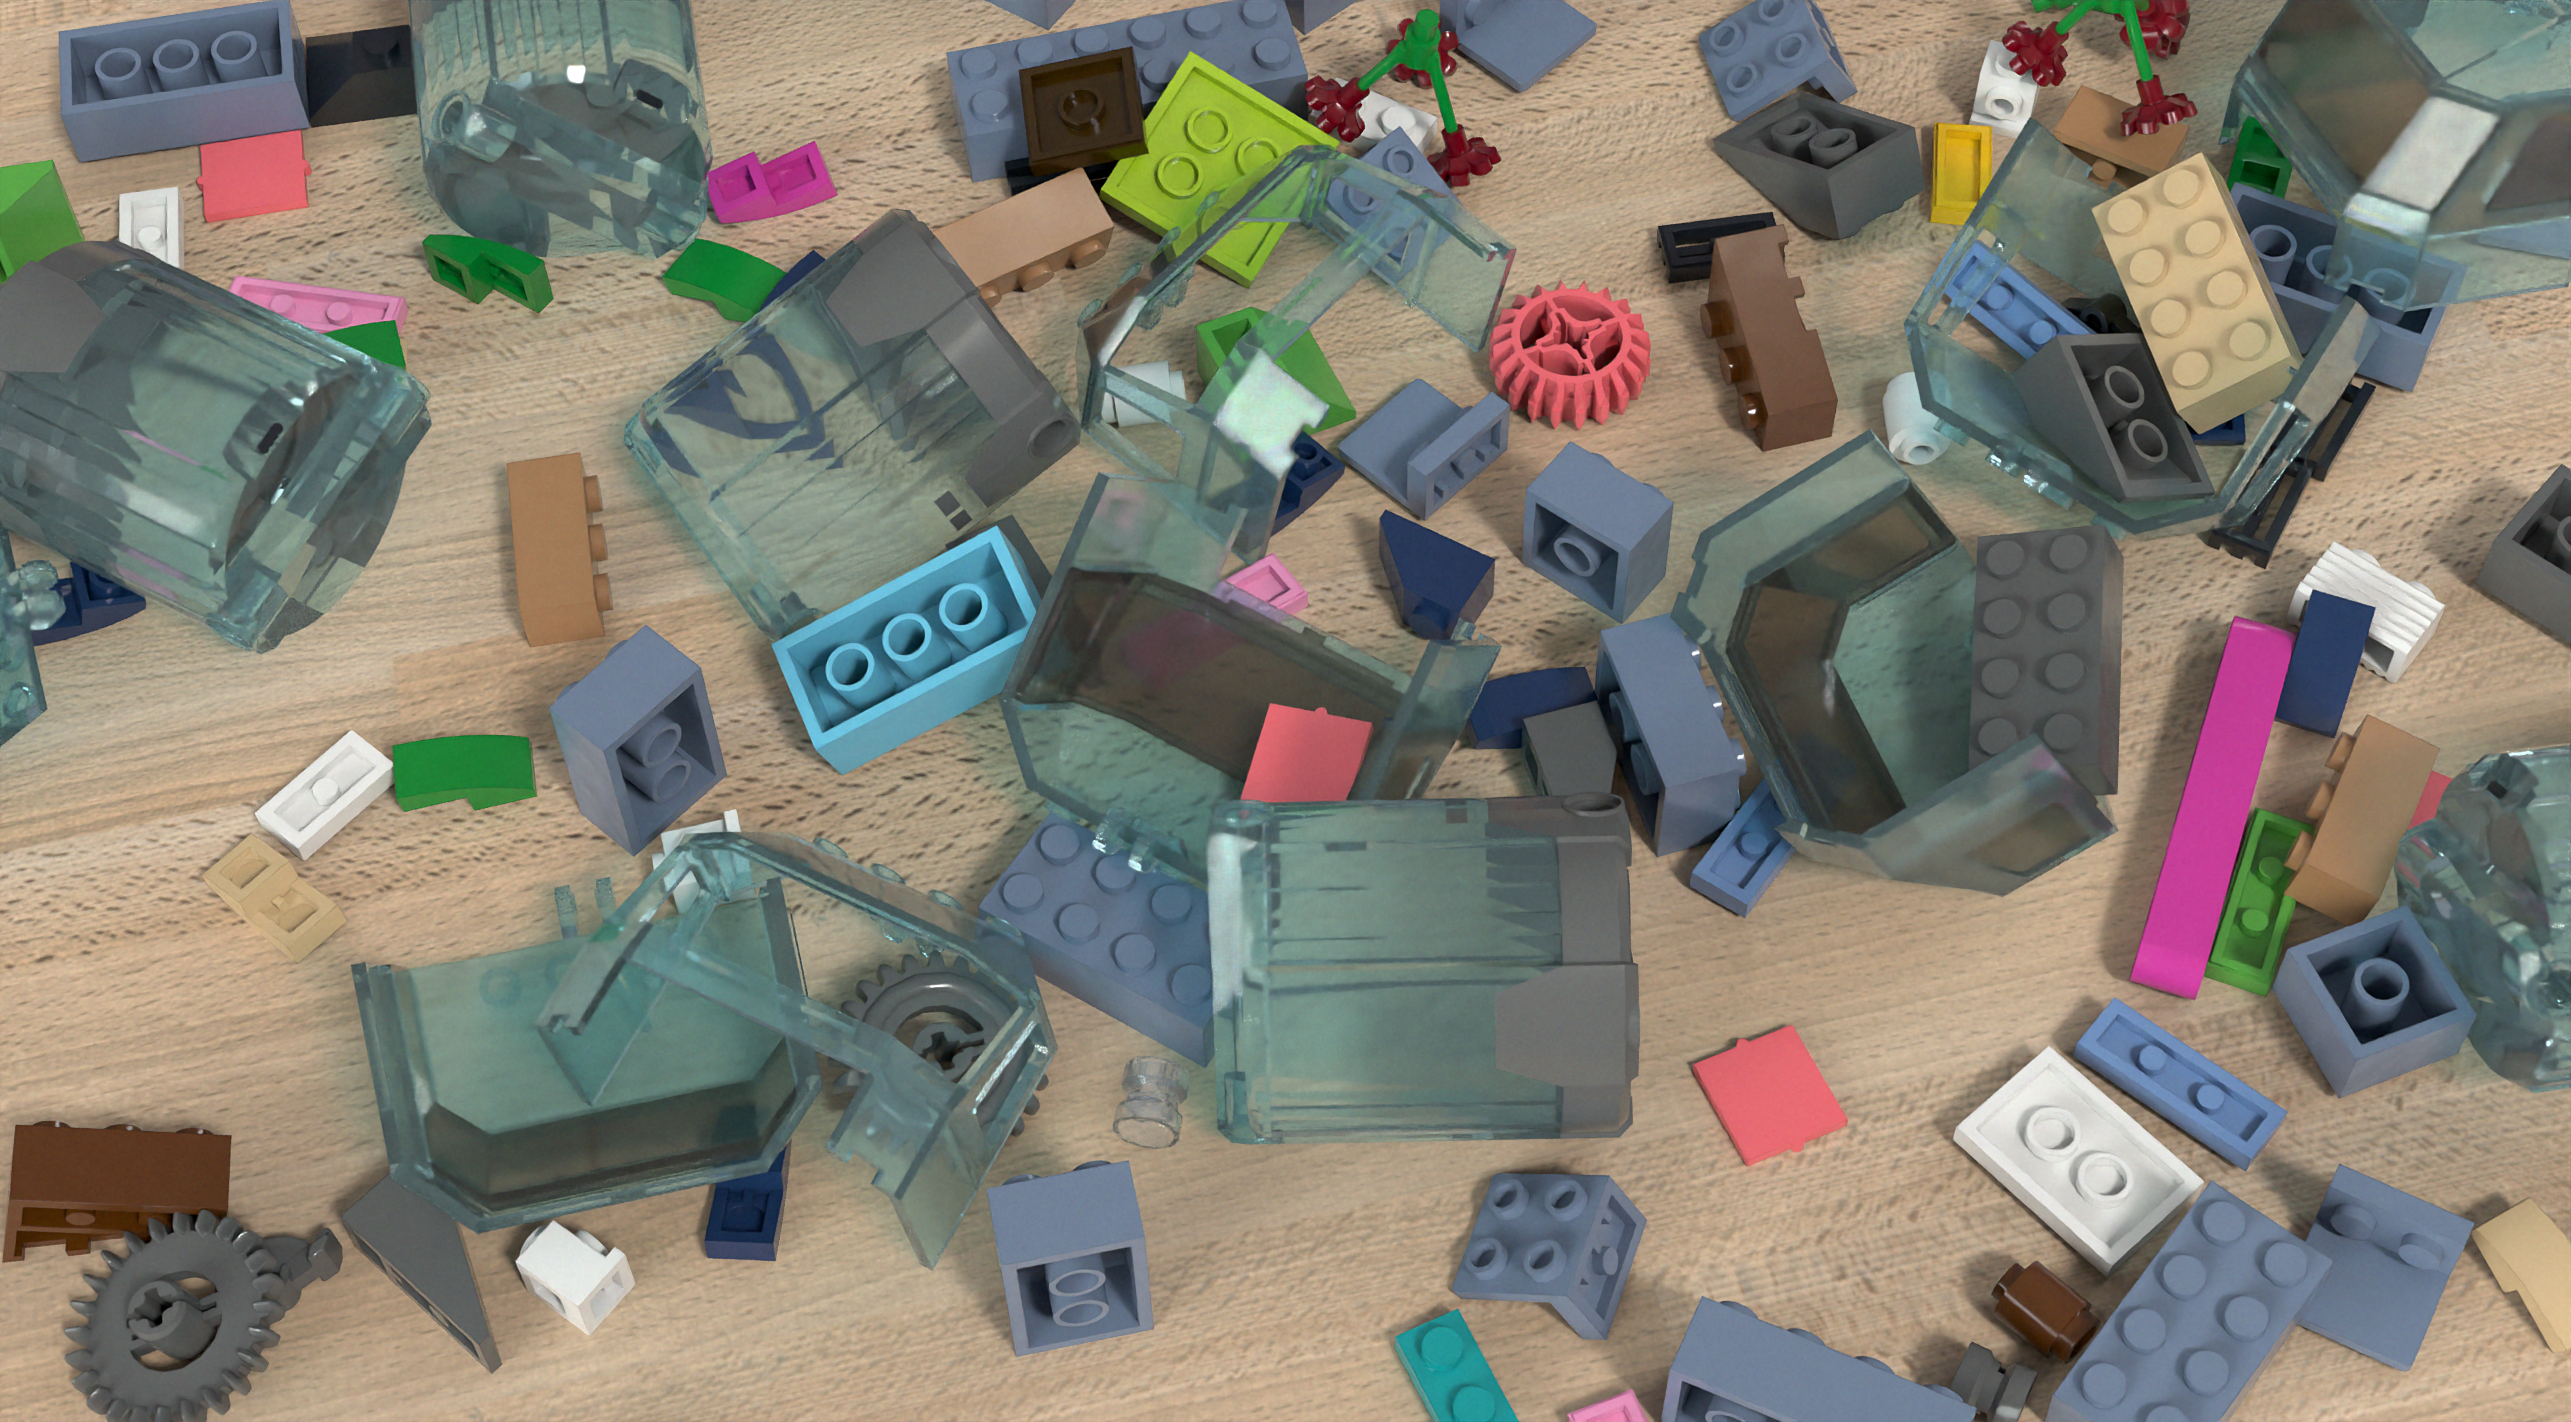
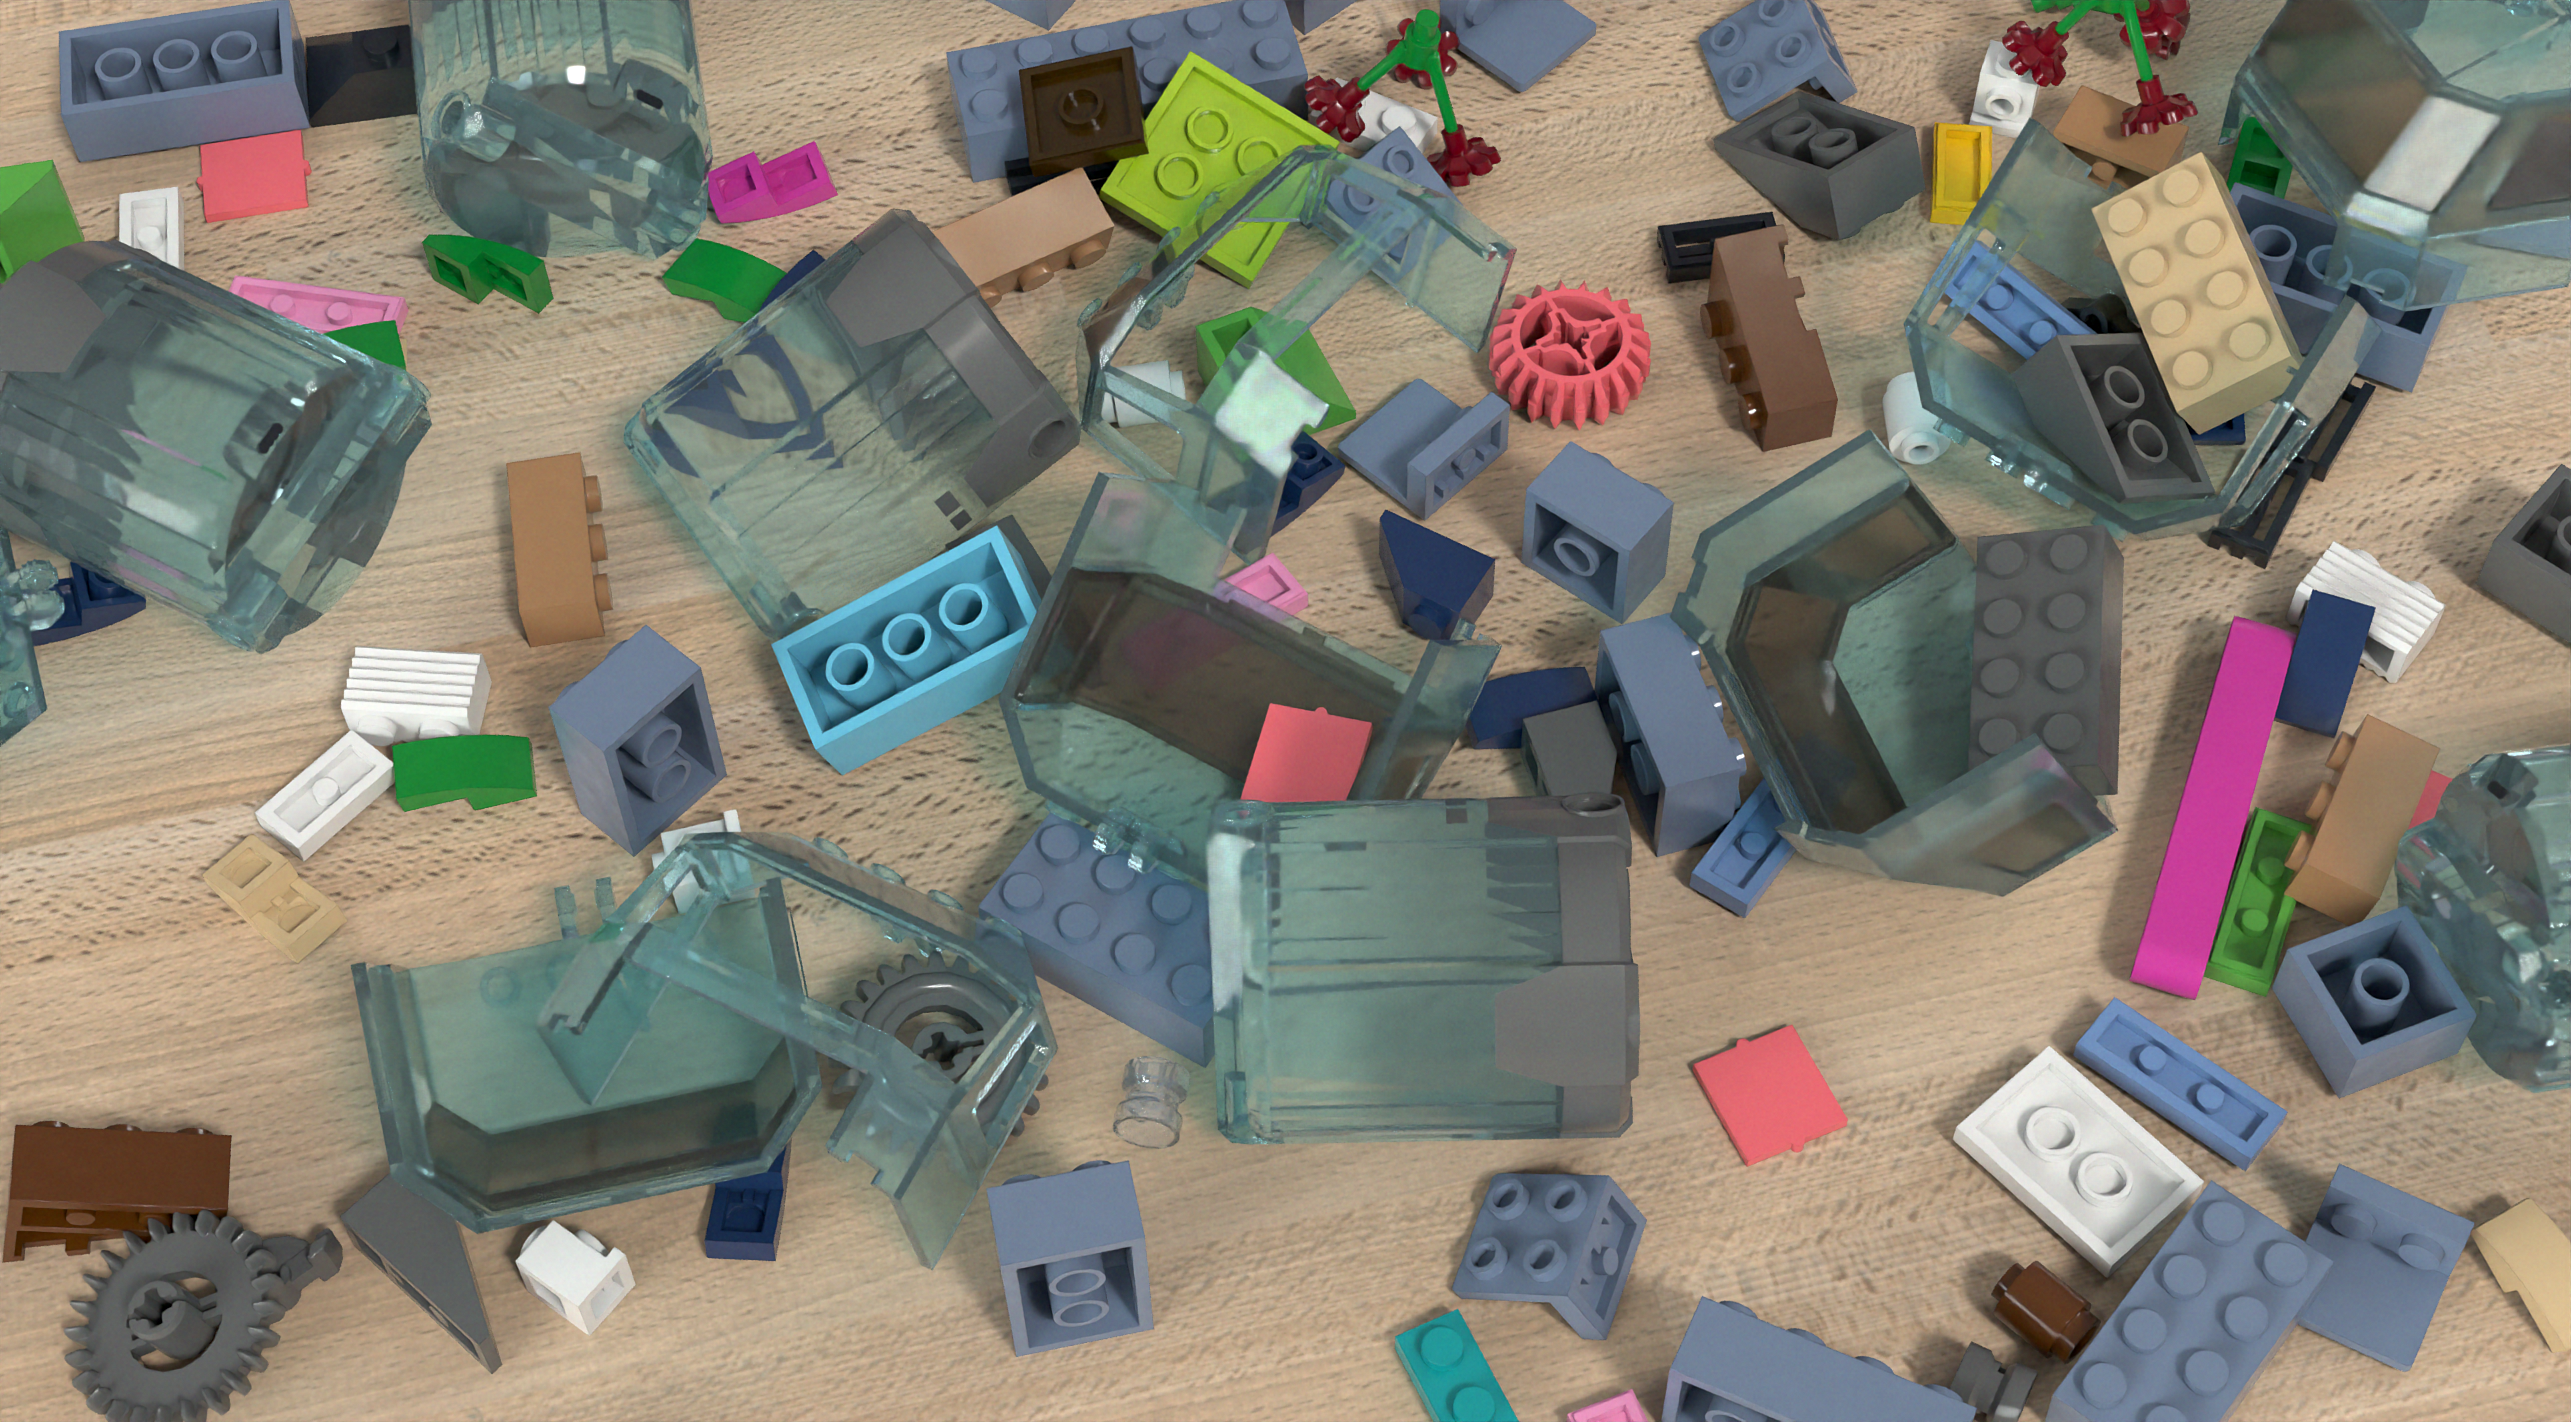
none -> white brick [341,646,492,746]

